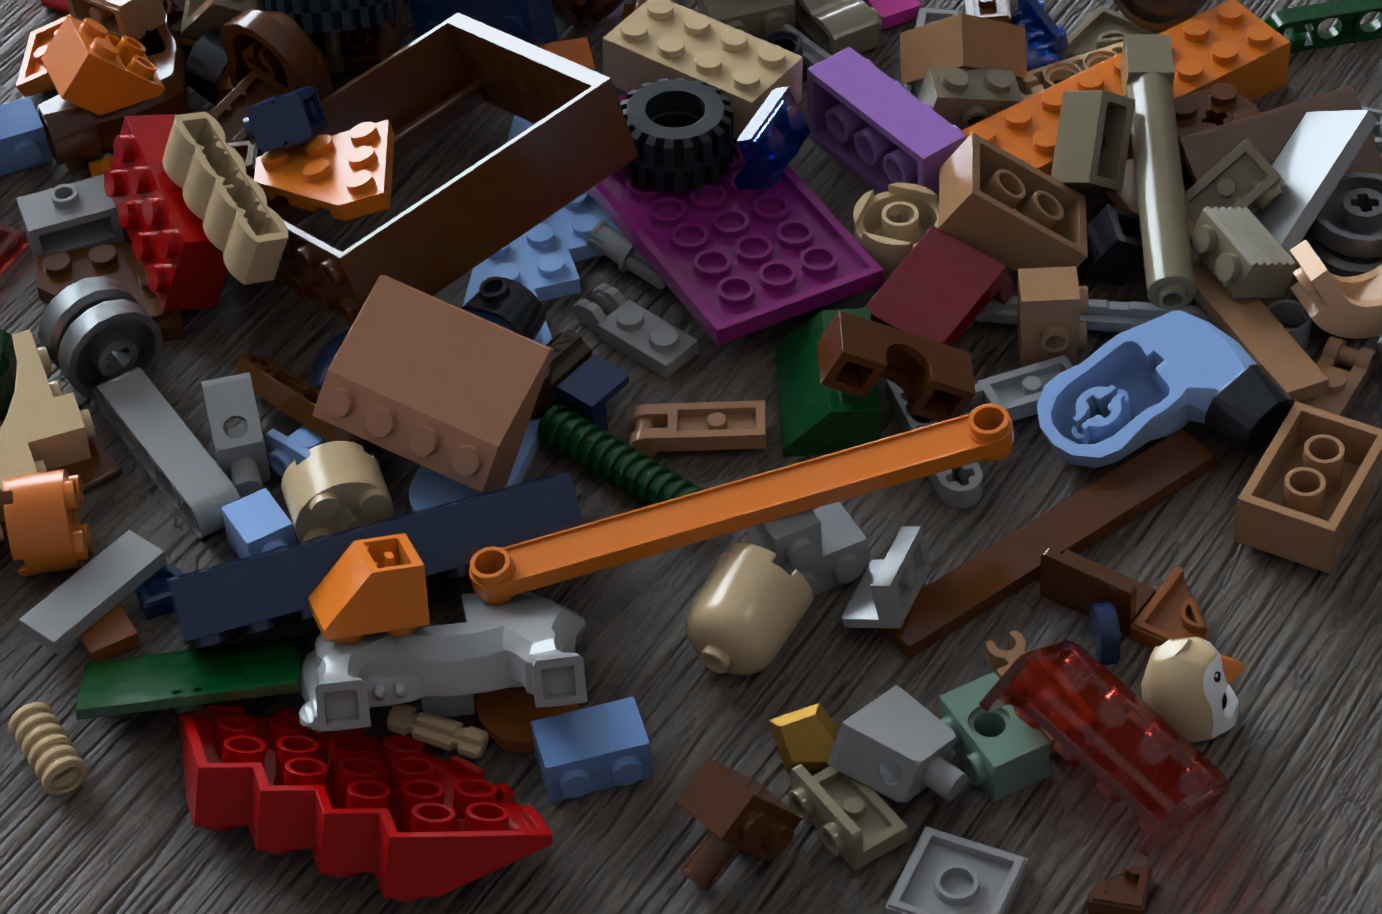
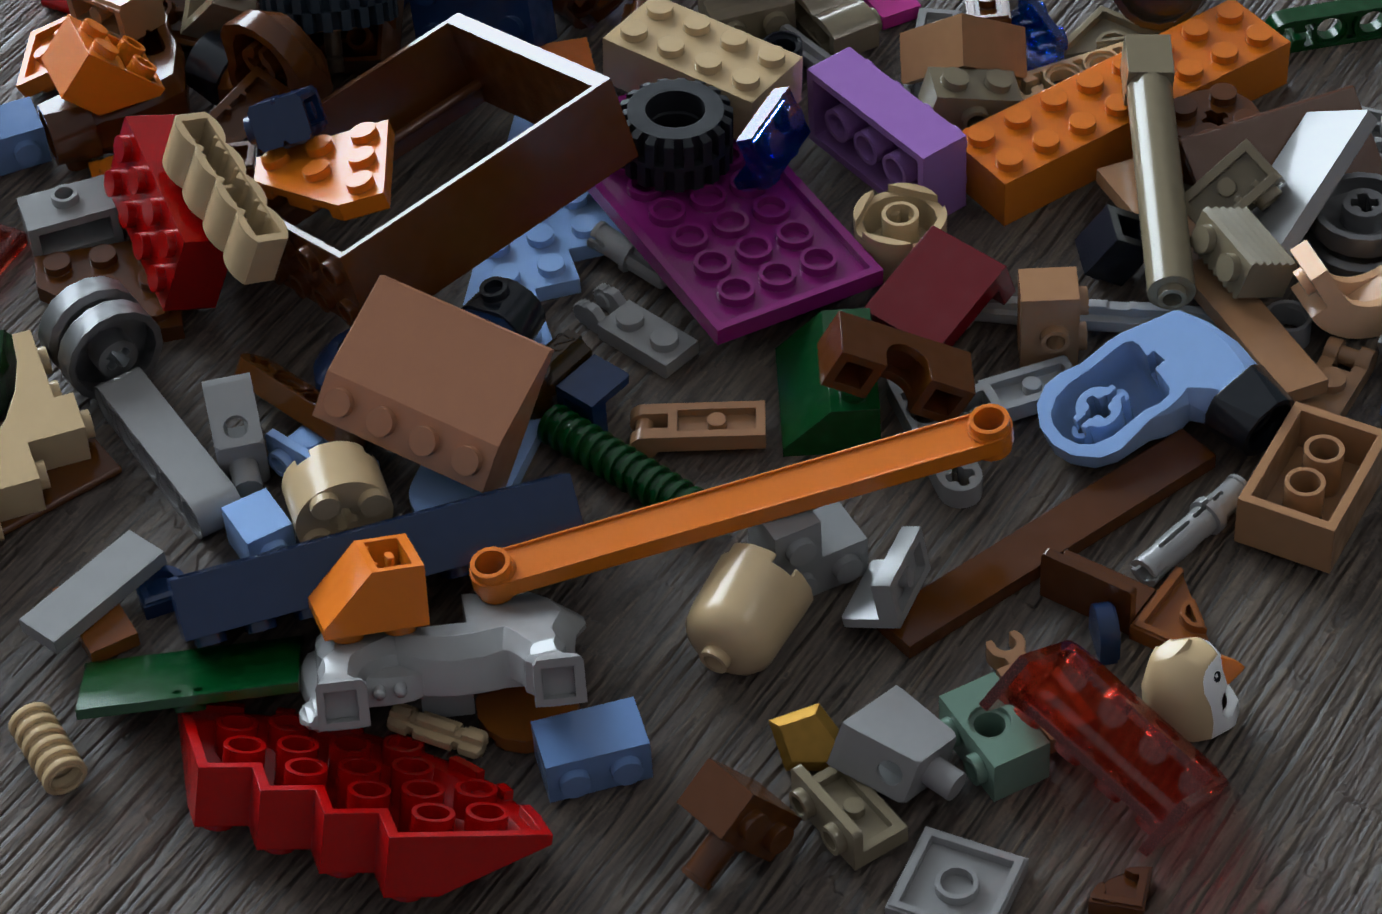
orange brick [3,469,93,577] -> none
medium nougat brick [938,132,1088,272] -> none
dark tan brick [1051,90,1136,192] -> none
none -> light grey pin [1131,474,1247,587]

